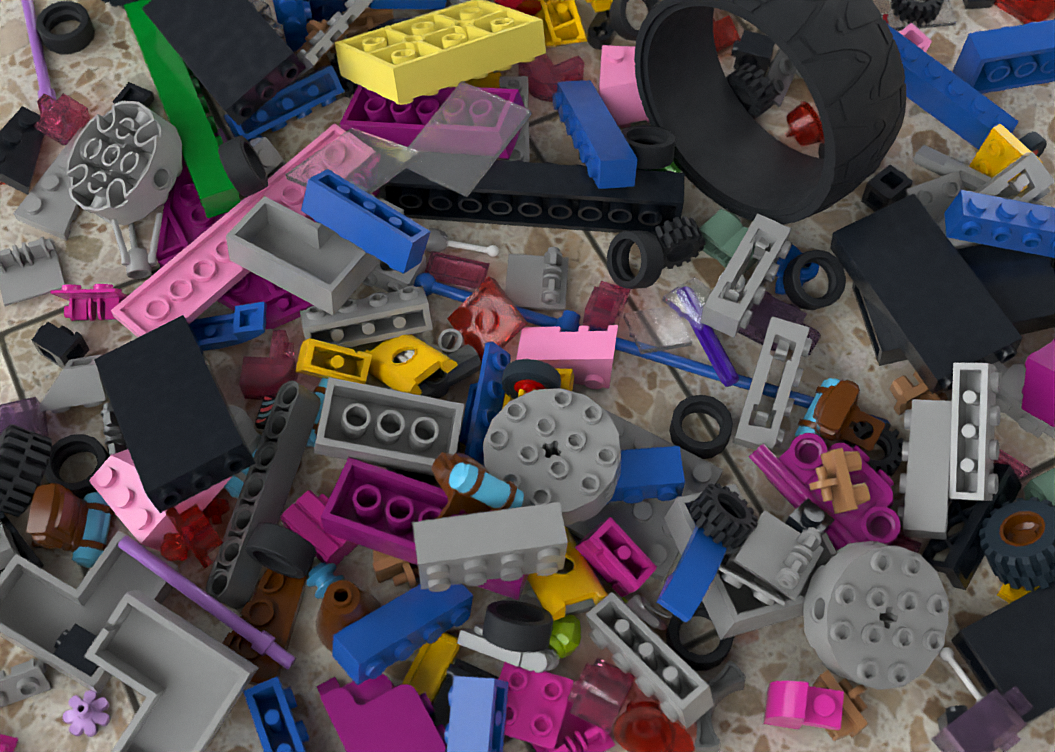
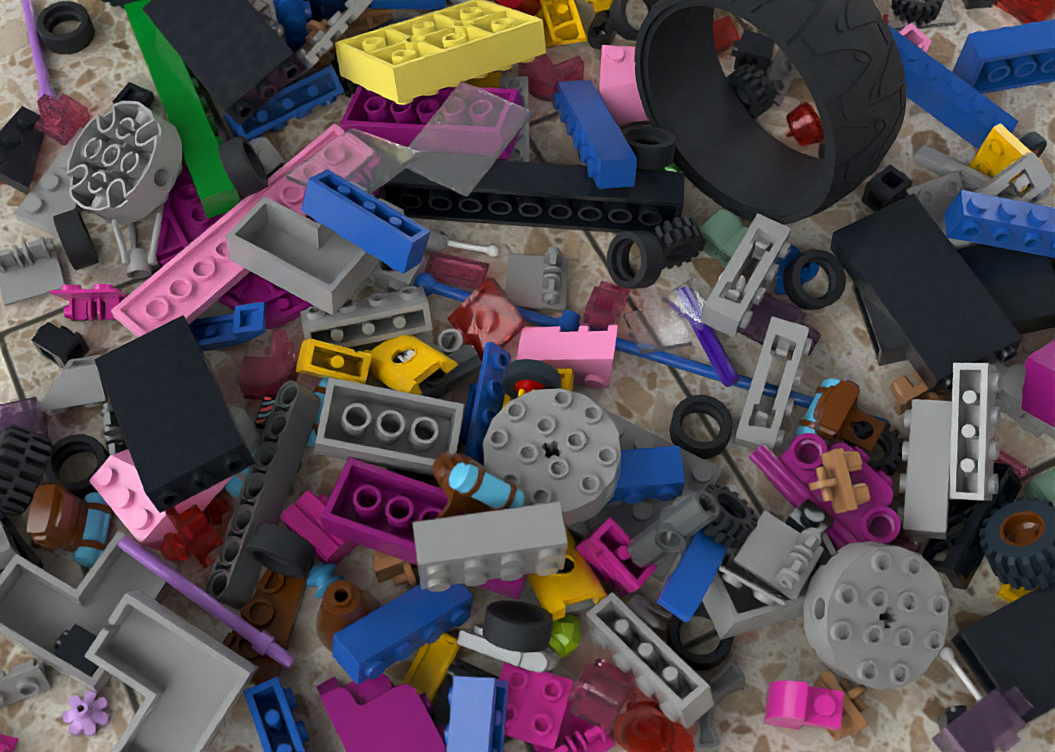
none -> black tyre [53,208,98,271]
none -> dark grey piece [627,490,720,568]

